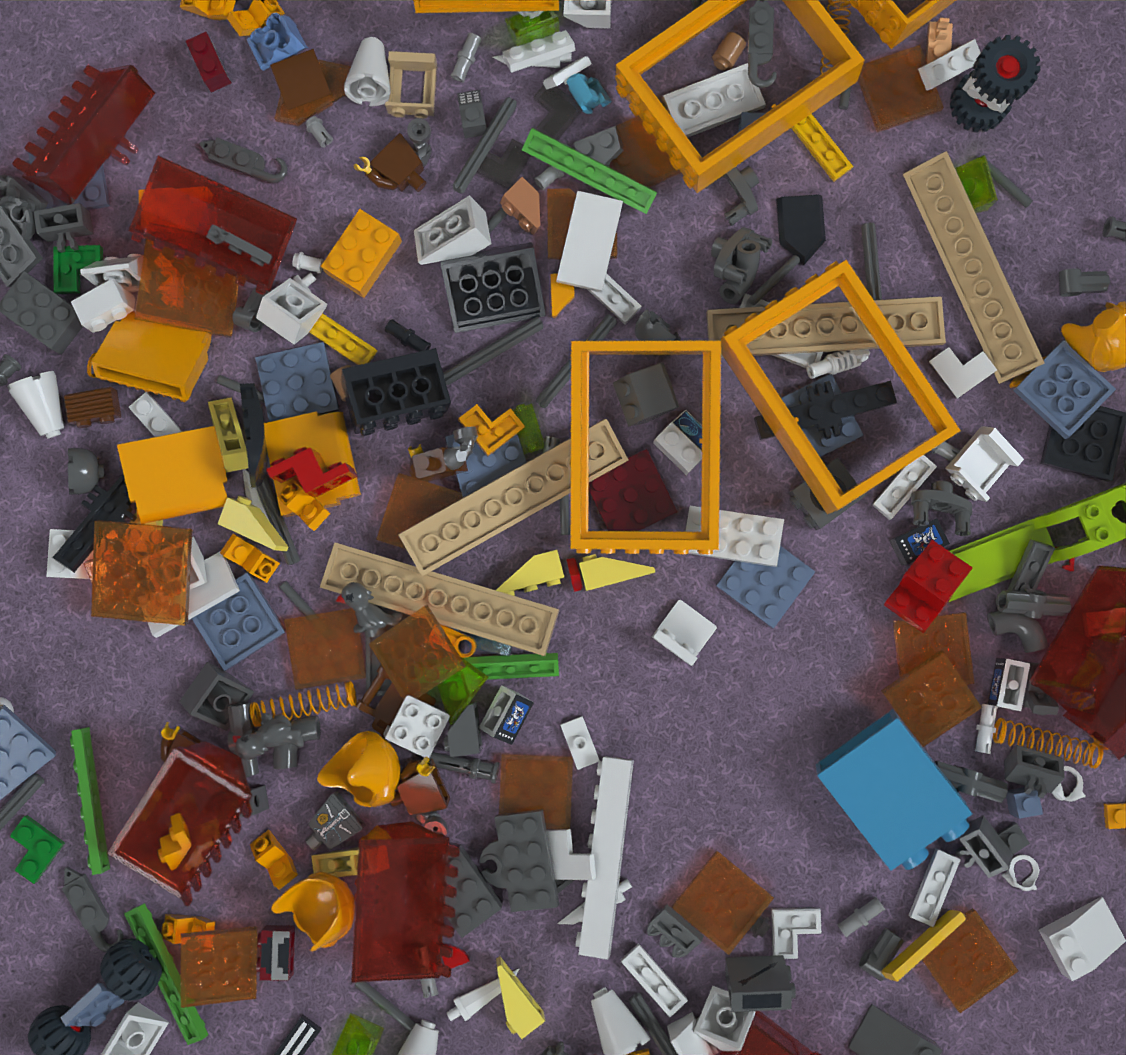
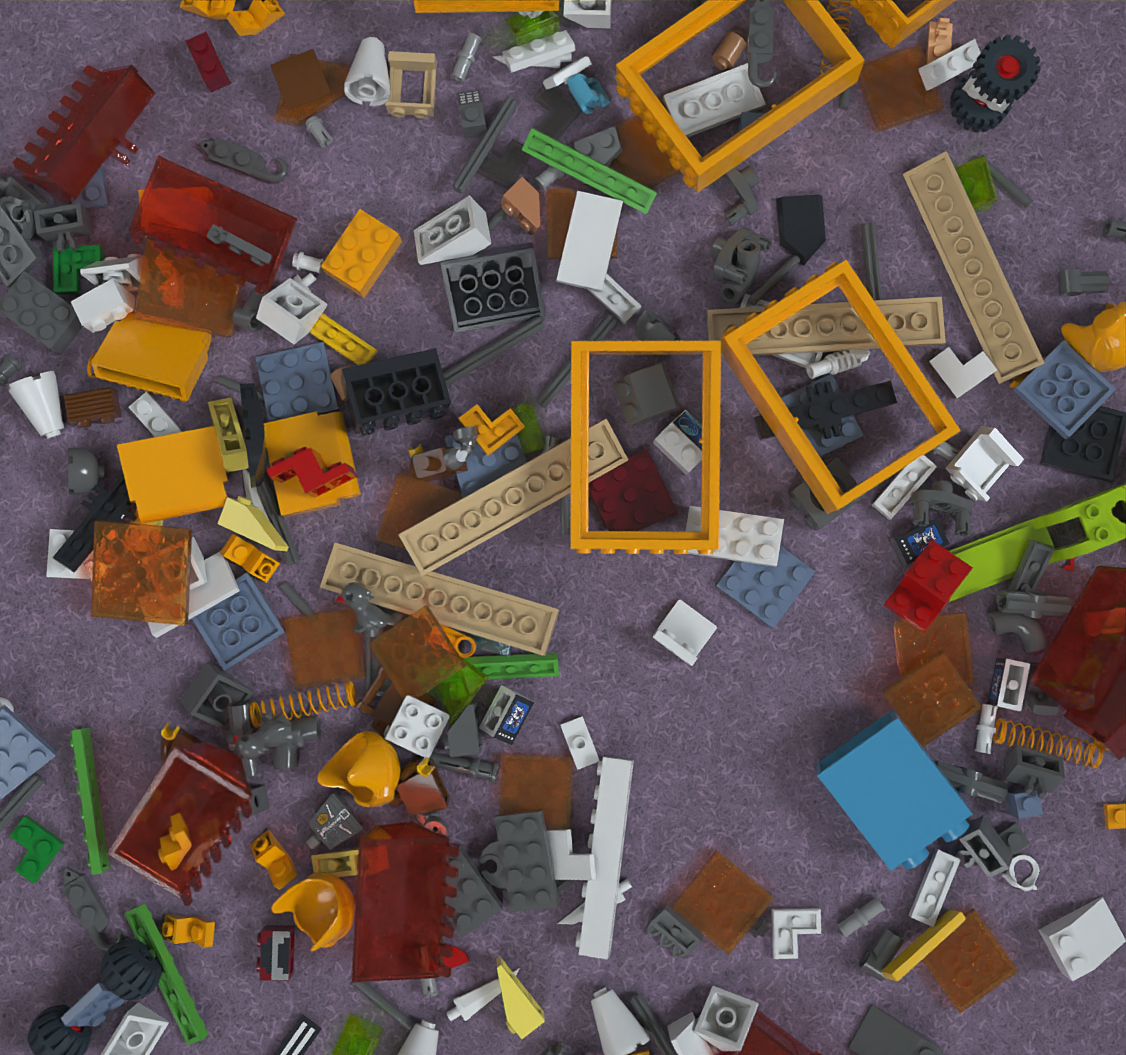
clear orange plate [180,926,257,1008] -> none
medium blue slope [246,13,308,71] -> none
light orange slope [278,479,331,531] -> none
reddish brown torso [354,118,431,192] -> none
black pin [385,319,431,352] -> none
light yellow slope [496,550,564,596] -> none
light orange tile [550,273,574,318] -> none
red tile [566,558,582,592] -> none
light yellow slope [579,554,655,591] -> none
white plate [621,943,688,1017] -> none
dark grey brick [725,955,796,1012] -> none
yellow tile [791,114,853,182] -> none
white piece [1051,766,1085,802] -> none

